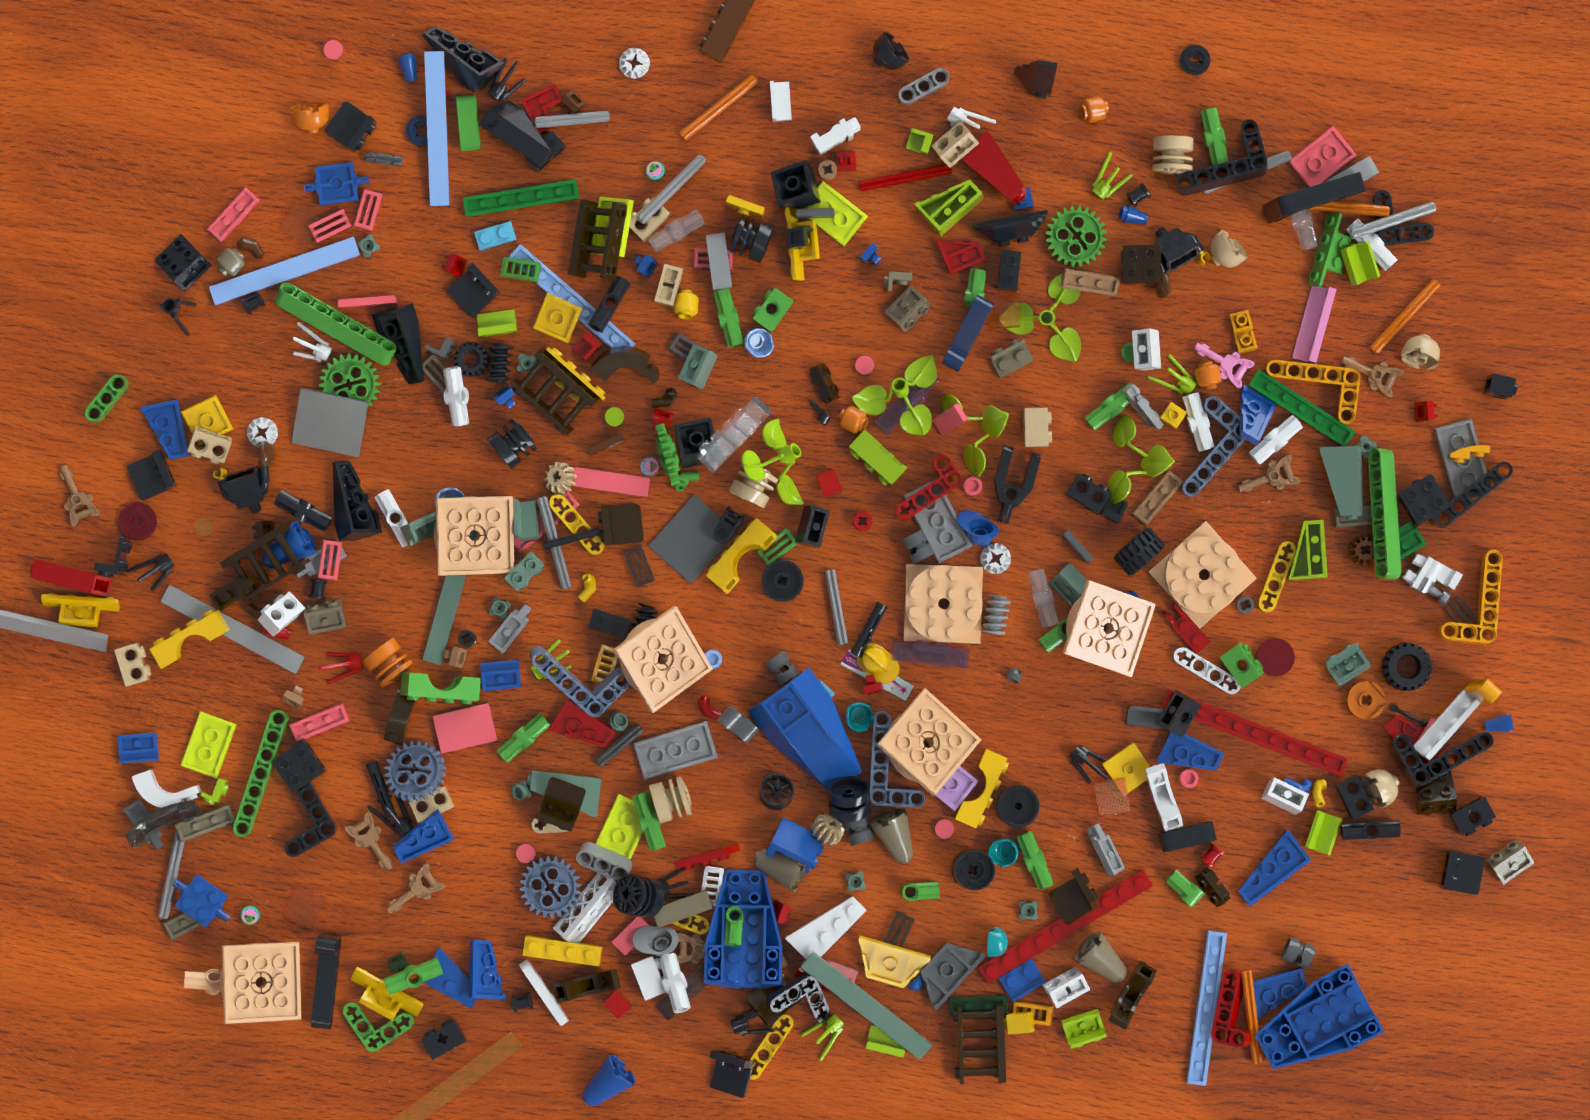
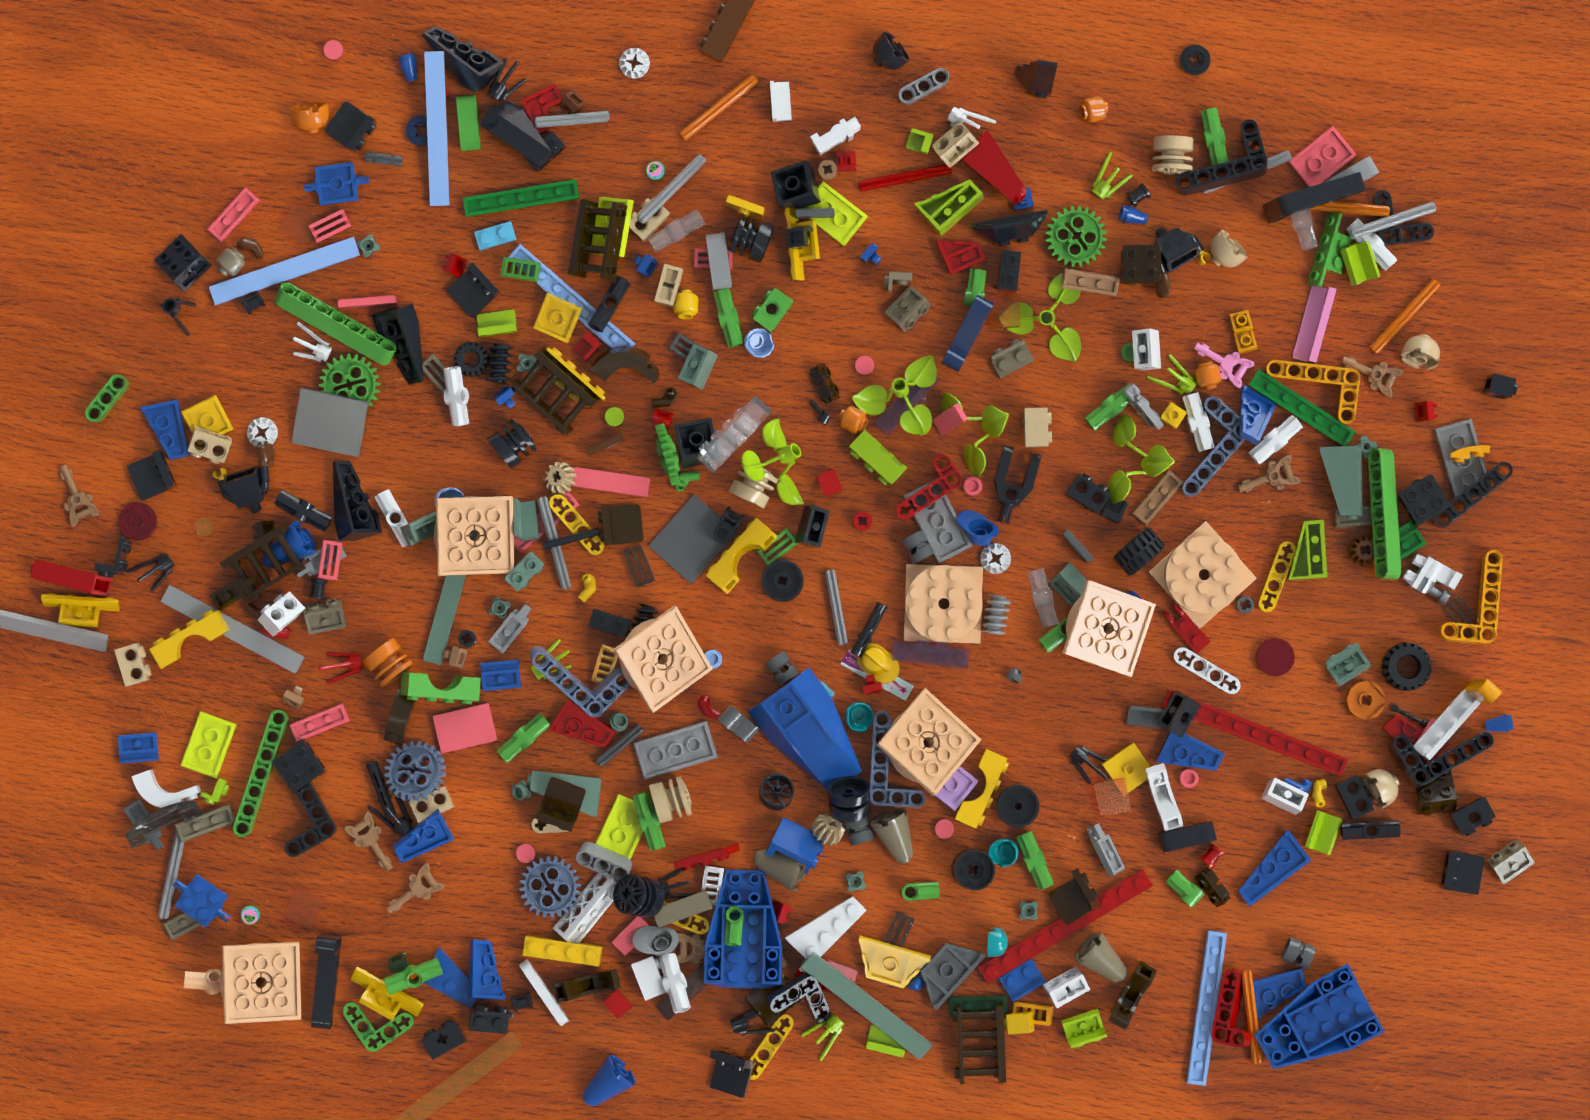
coral tile [354,189,383,232] -> none
dark grey panel [424,337,456,361] -> none
clear tile [640,457,659,476] -> none
bright green brick [1220,642,1264,689] -> none
none -> black bracket [468,1004,514,1034]

